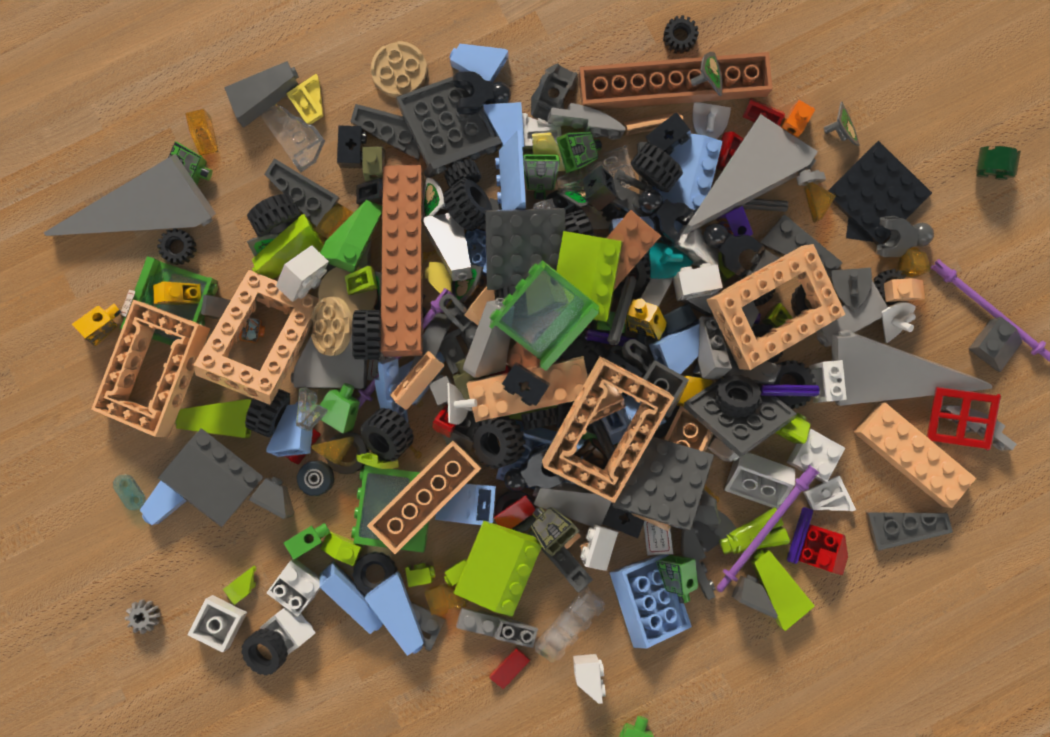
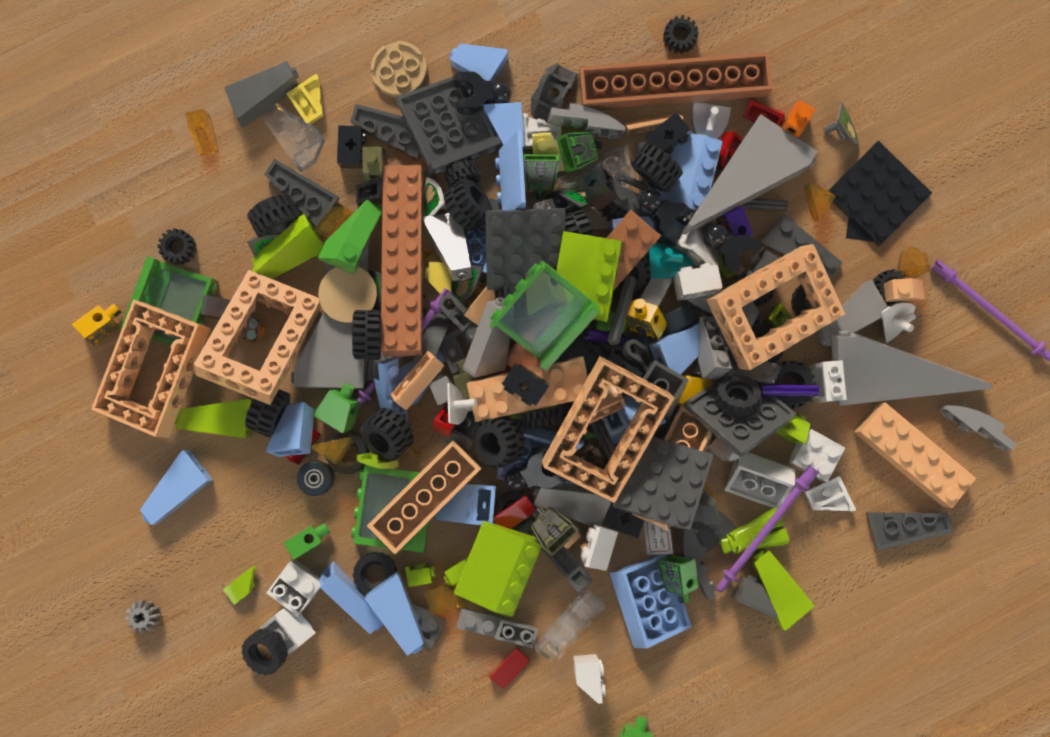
light grey slope [44,154,216,236] -> none
clear light blue plate [113,474,146,510] -> none
white sticker [120,290,136,317] -> none
yellow slope [153,281,201,305] -> none
dark grey slope [158,428,263,528] -> none
torso [168,141,213,185] -> none
white brick [188,595,247,652] -> none
dark grey slope [249,476,294,519] -> none
white brick [276,246,329,302] -> none
clear slope [296,388,328,431] -> none
tan tile [311,297,352,356] -> none
lime slope [321,531,364,566] -> none
lime slope [344,266,378,295] -> none
shield [691,52,722,97] -> none
dark purple axle [786,507,814,564] -> none
light grey plate [796,169,826,186] -> none
red slope [799,524,848,576] -> none
dark grey shield [831,268,872,311] -> none
dark grey piece [876,216,934,257] -> none
red window [927,387,1001,451] -> none
dark grey slope [969,317,1022,372] -> none
dark green brick [976,146,1021,180] -> none

